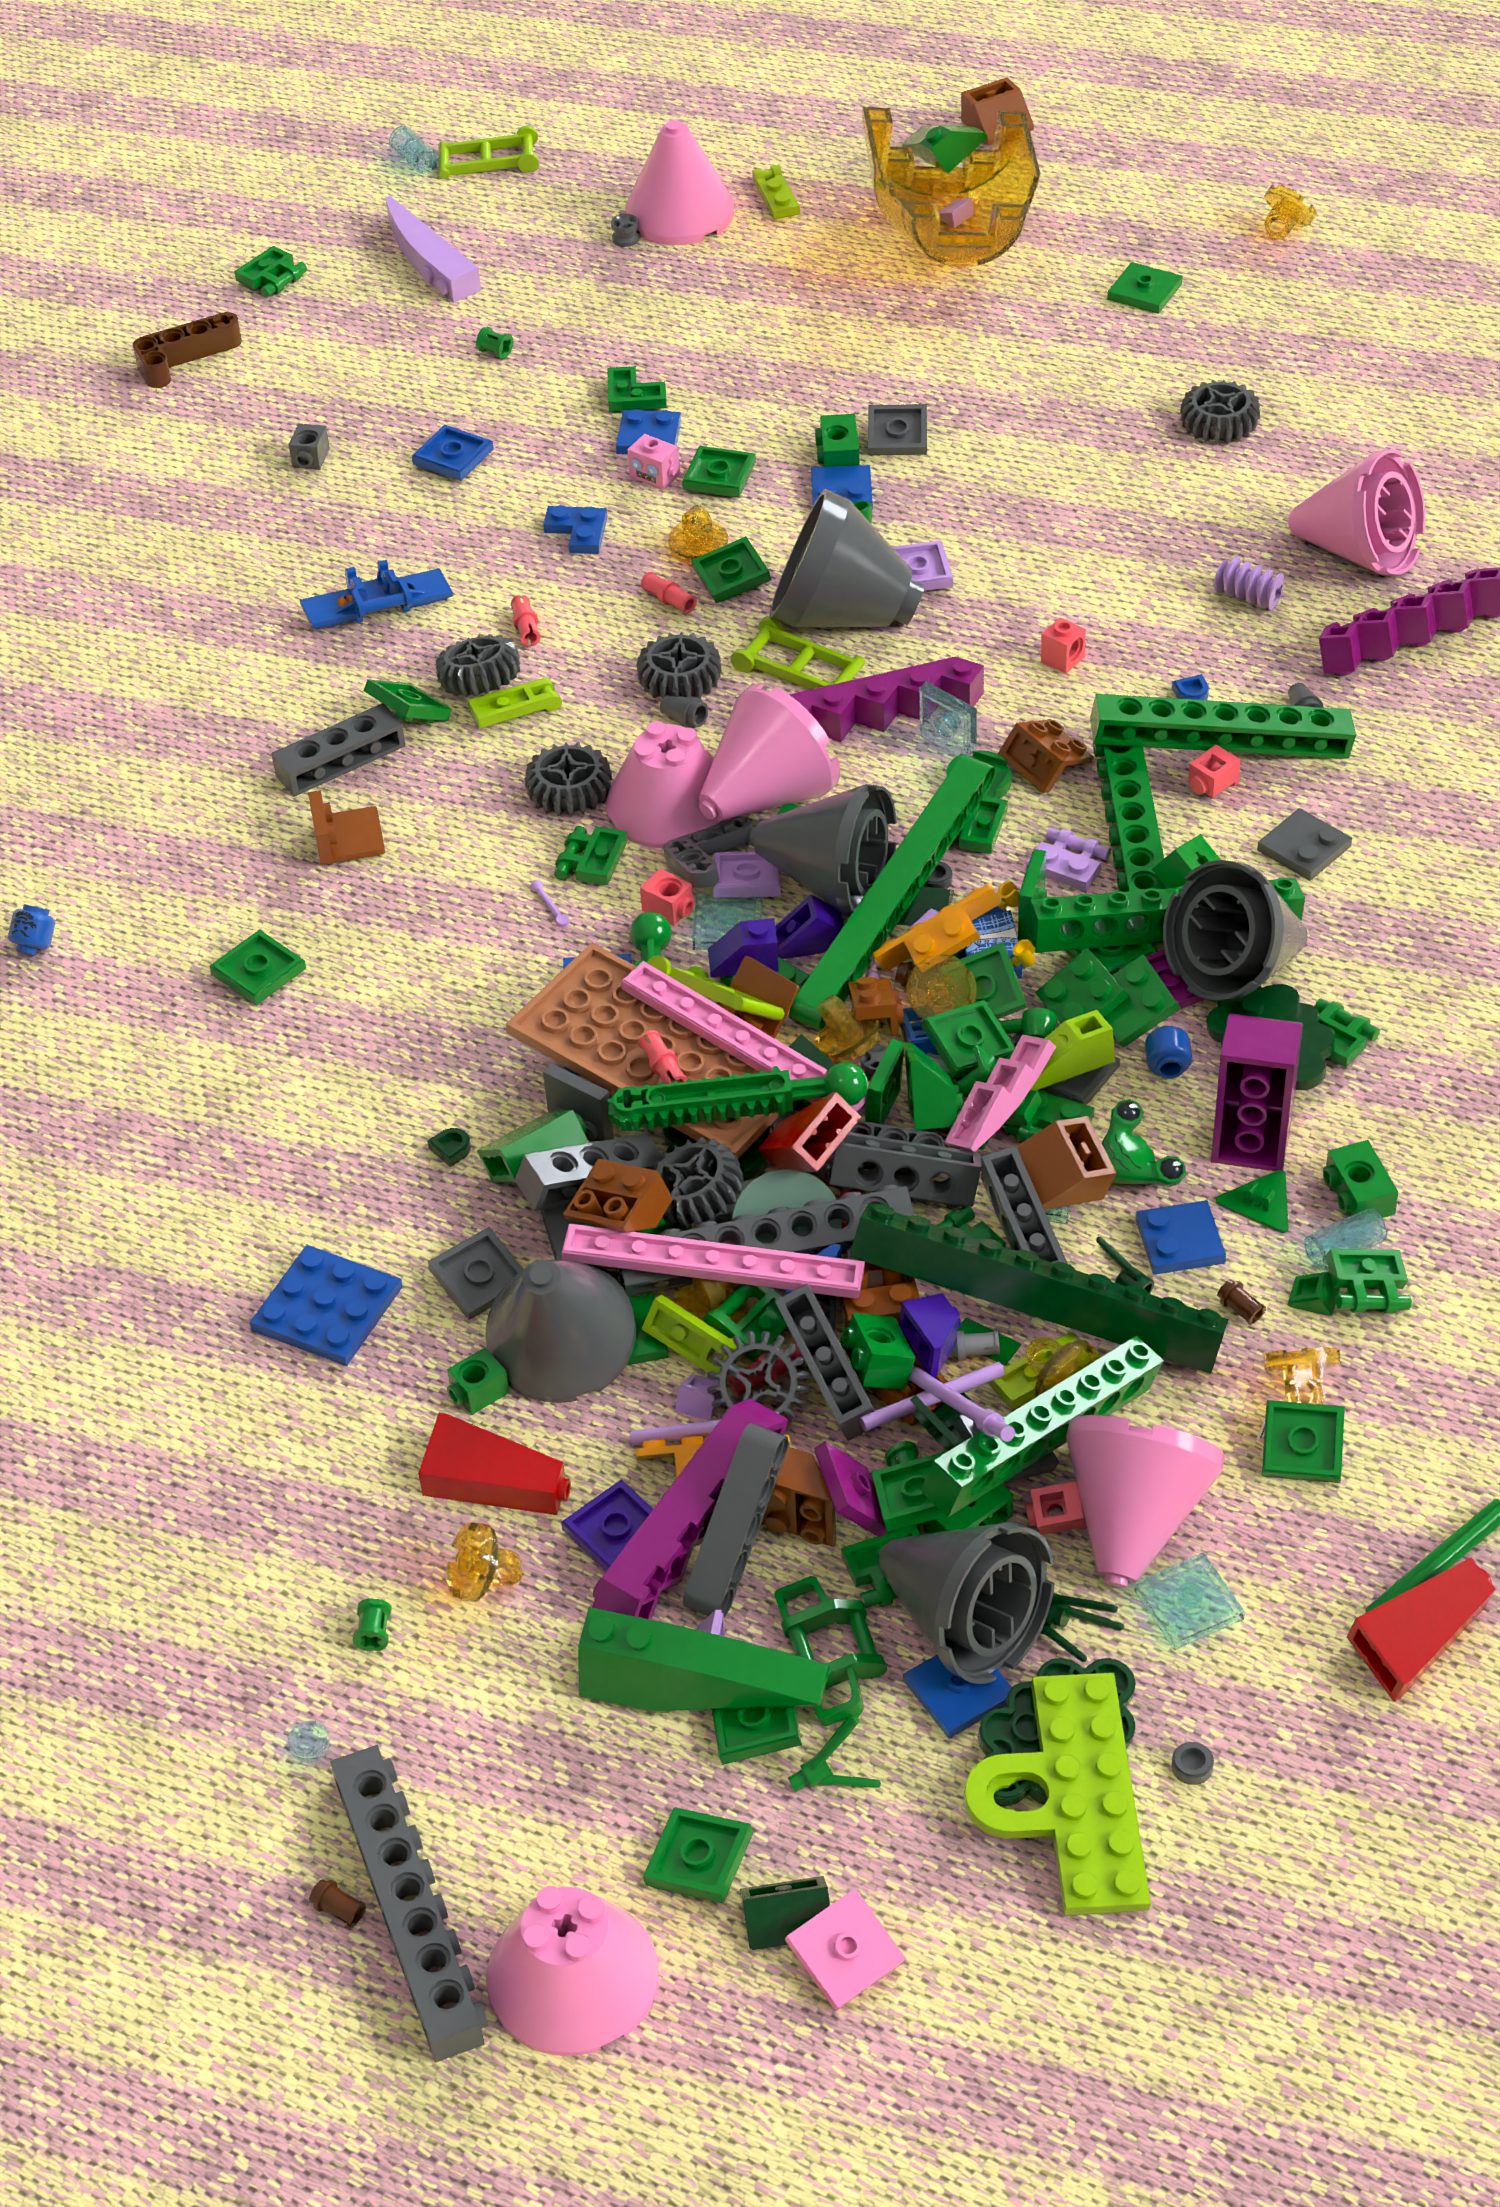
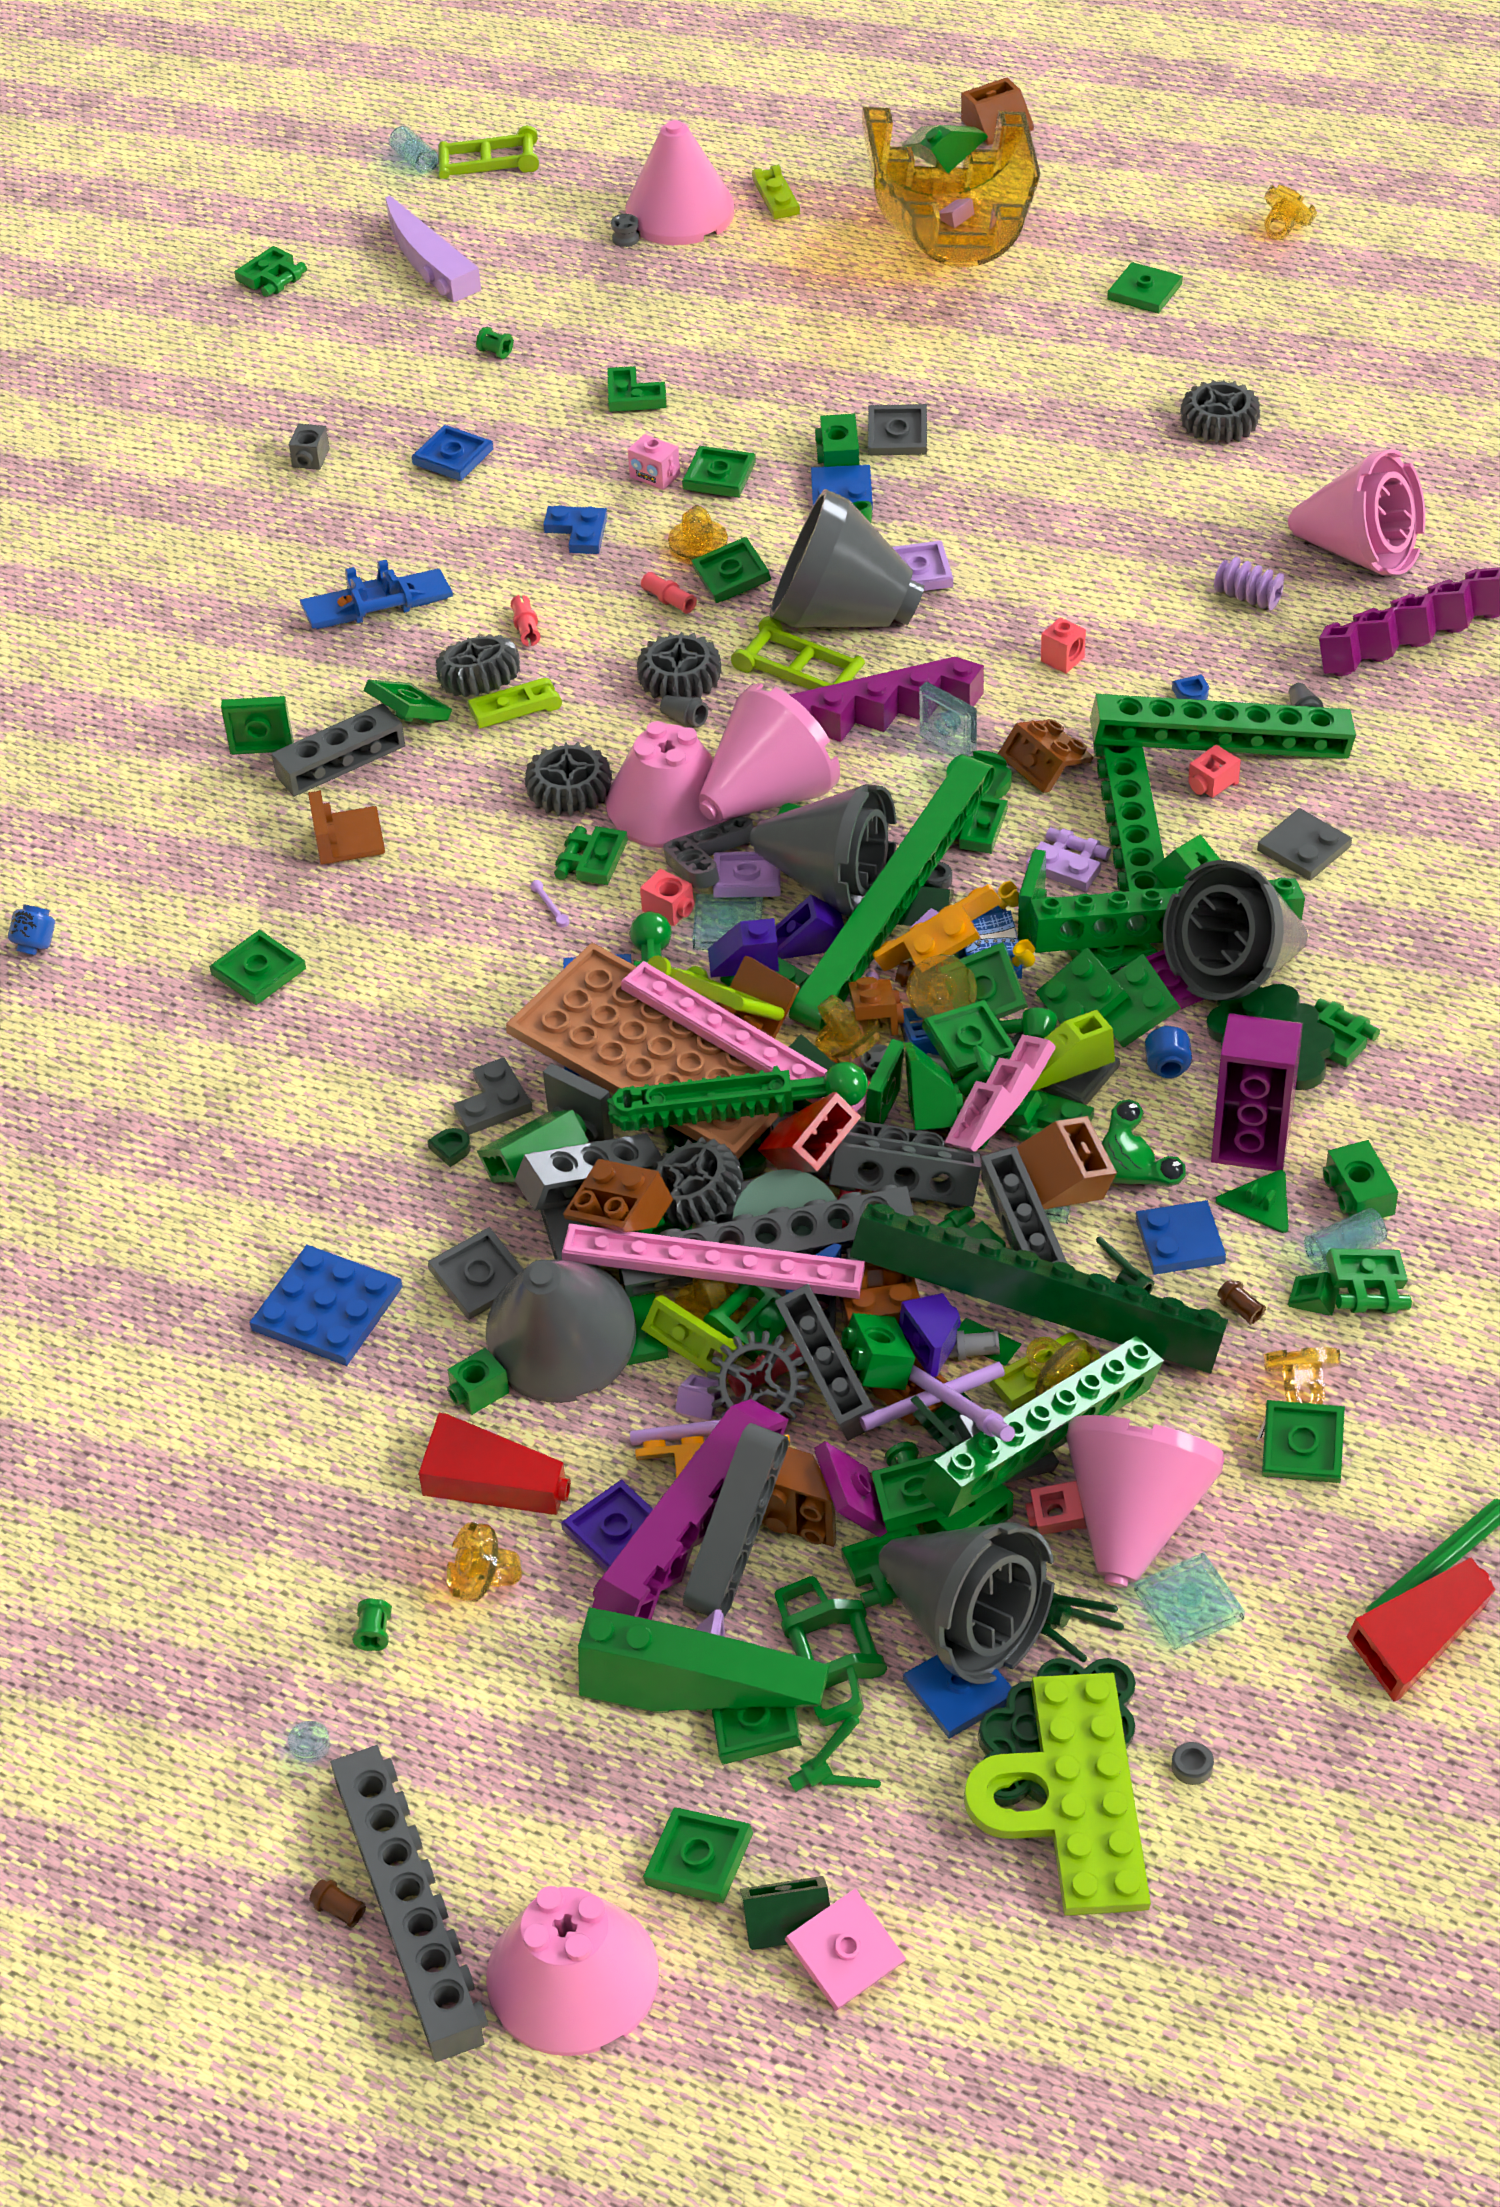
reddish brown beam [132,312,242,388] -> none
blue plate [616,409,681,454] -> none
coral pin [639,1030,688,1084] -> none
none -> green plate [221,696,294,755]
none -> dark grey plate [453,1057,533,1135]

